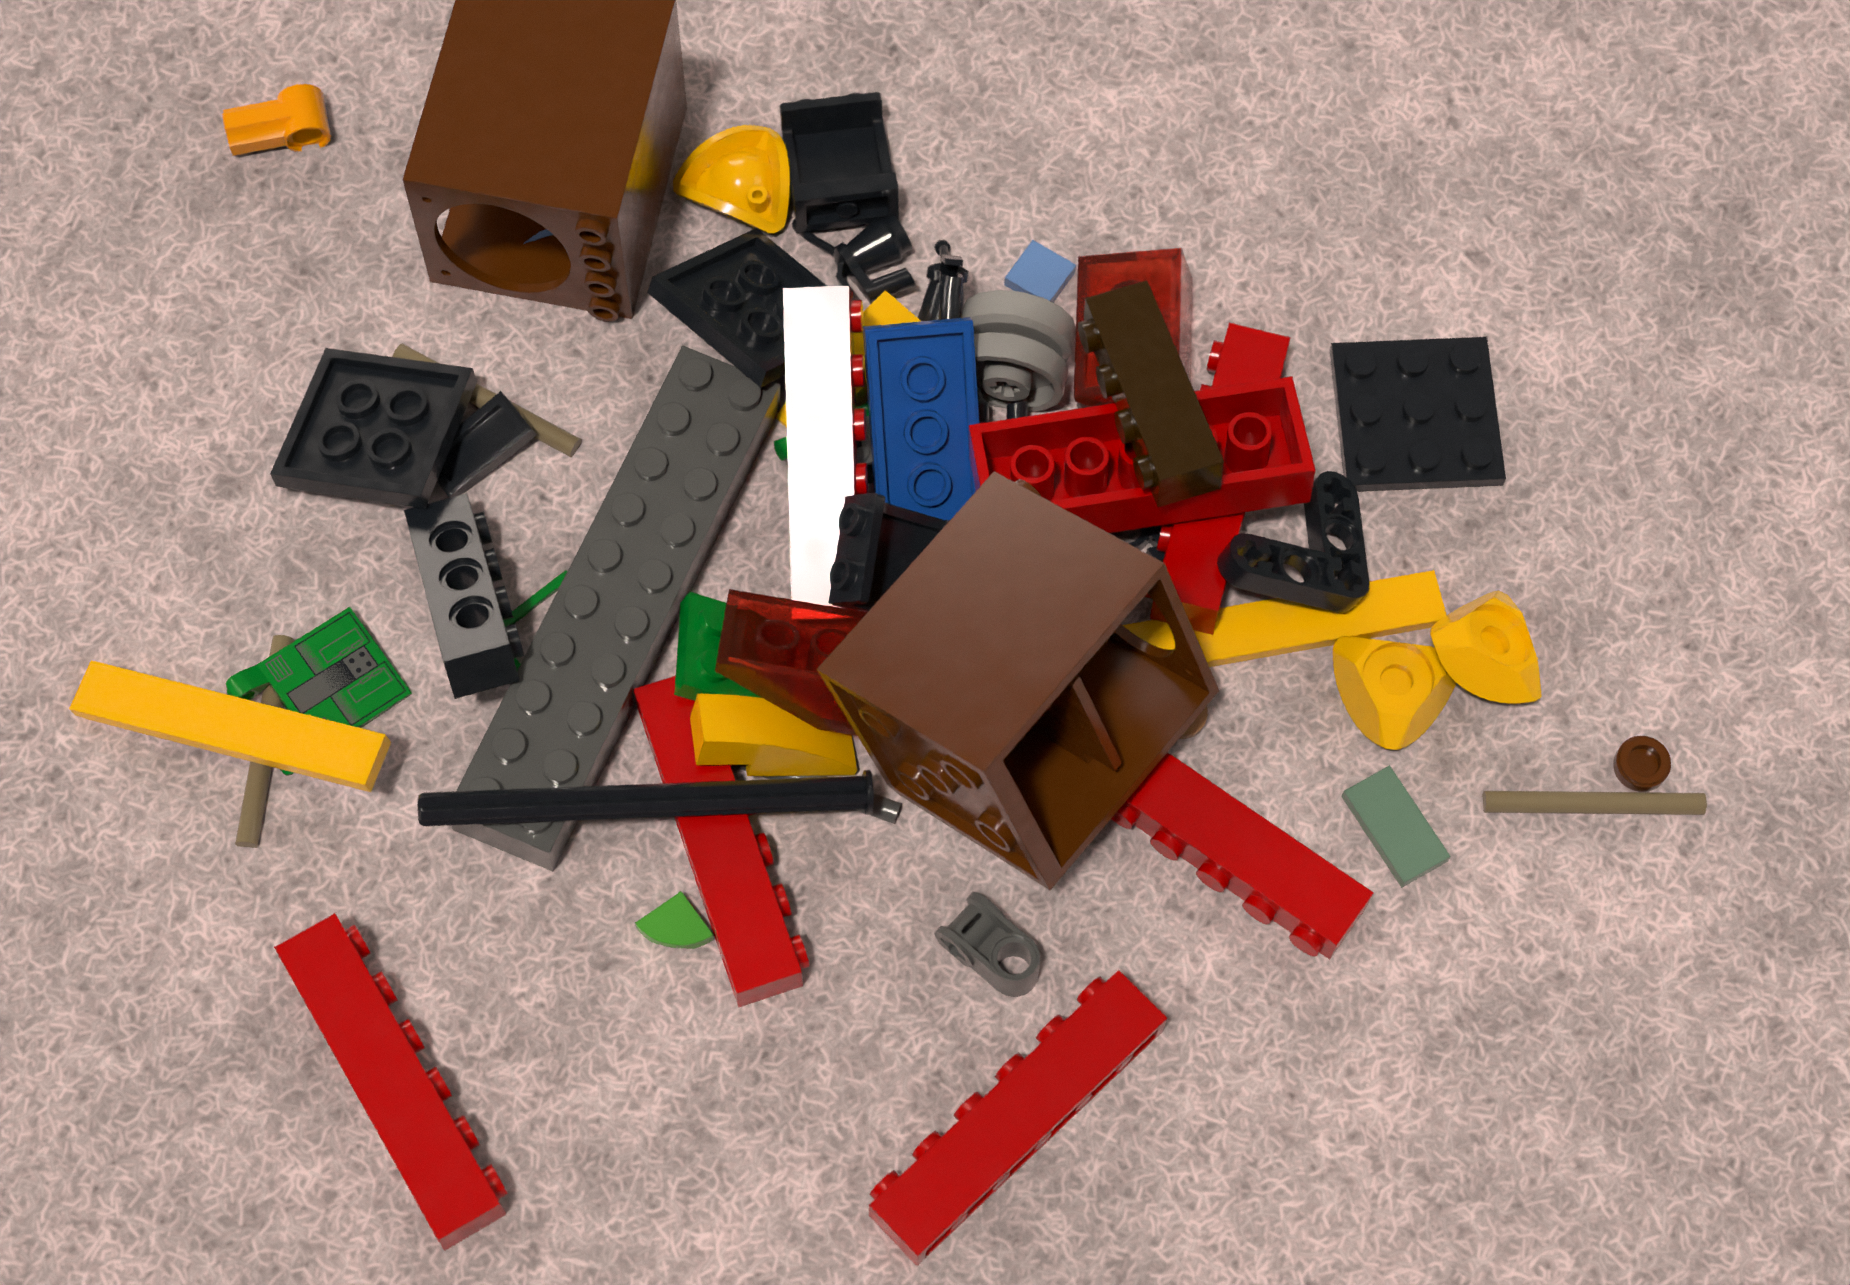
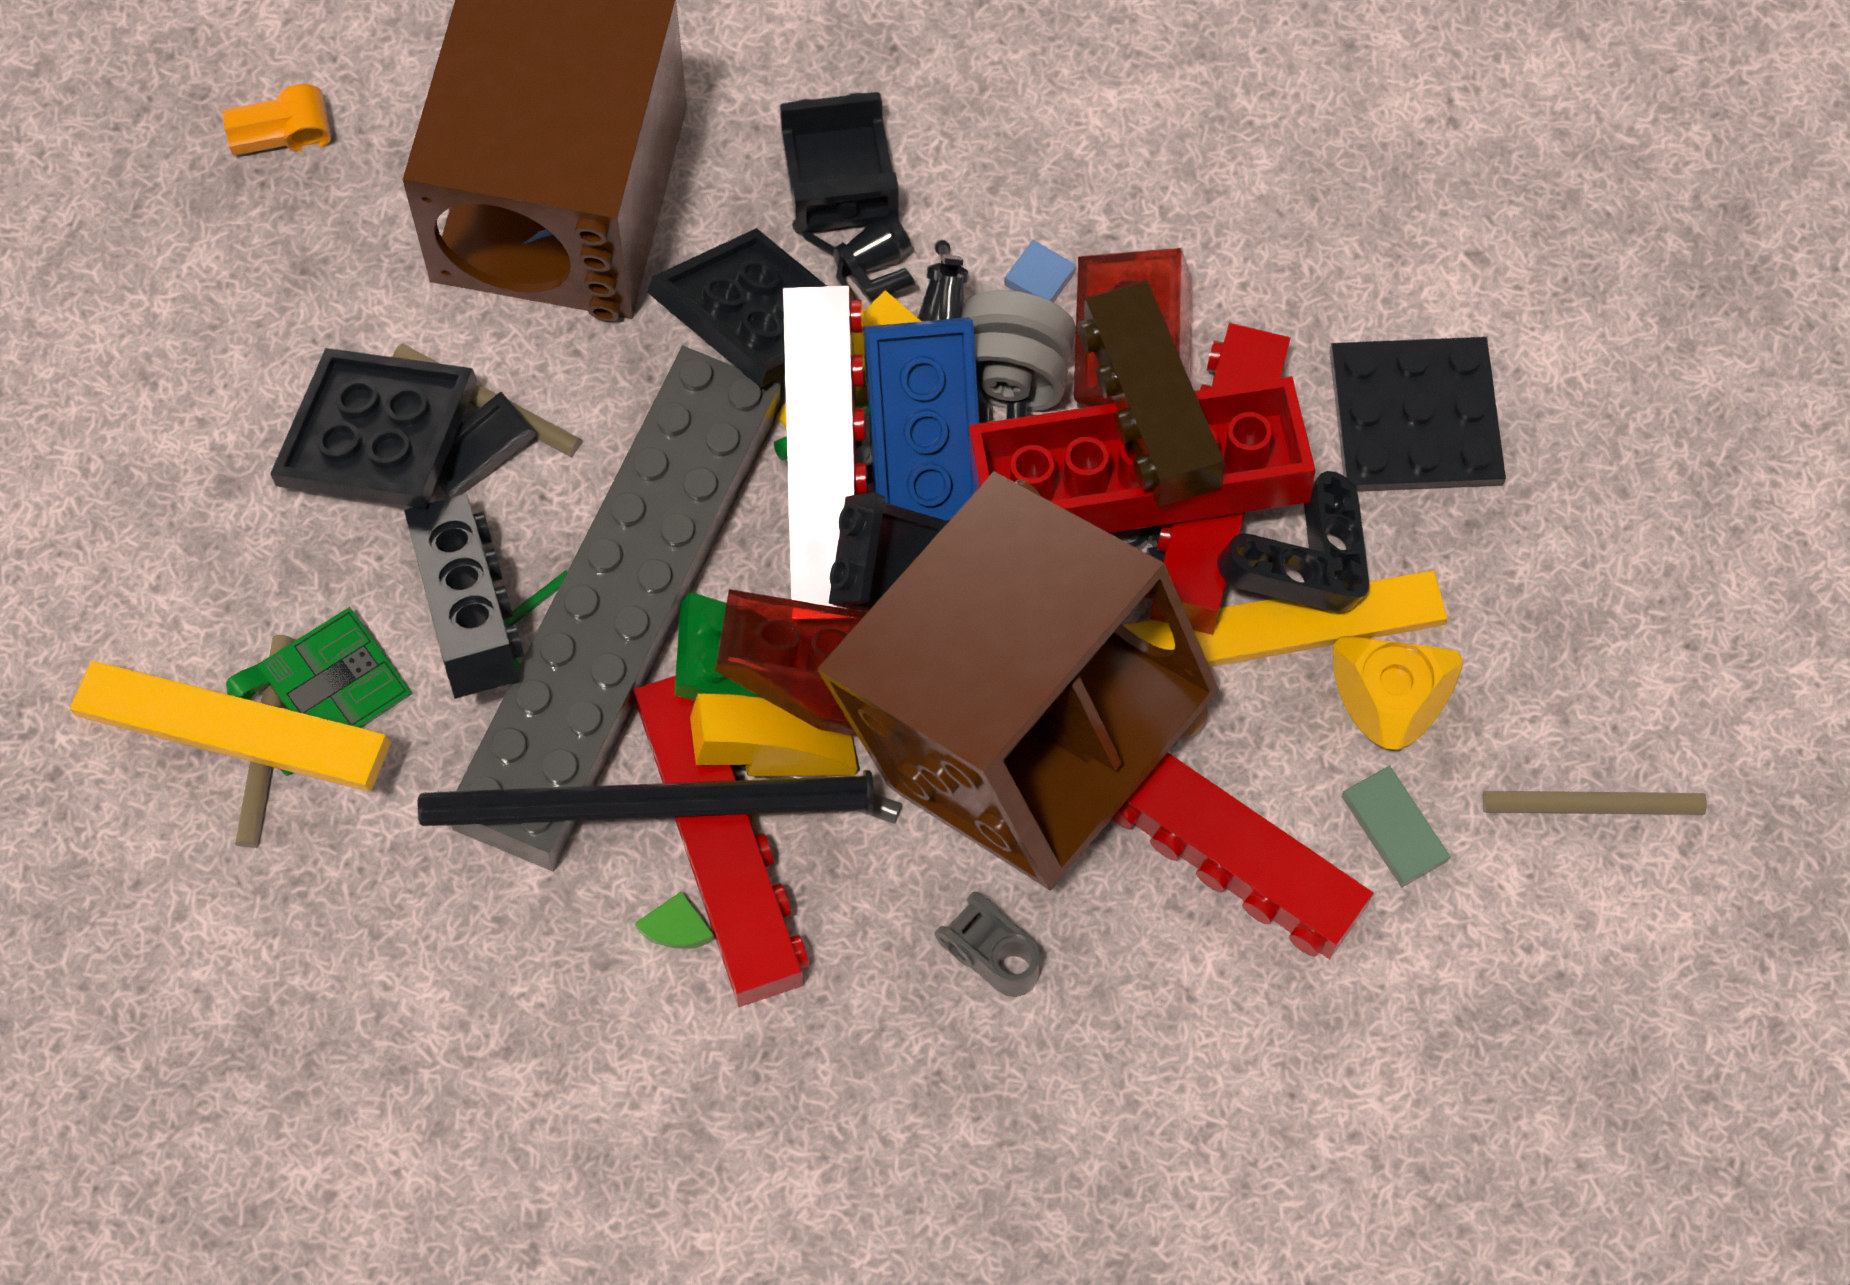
red brick [274,913,508,1251] -> none
yellow hat [673,125,790,234] -> none
red brick [869,970,1167,1266] -> none
yellow hat [1430,590,1542,704] -> none
reddish brown tile [1613,736,1671,792] -> none

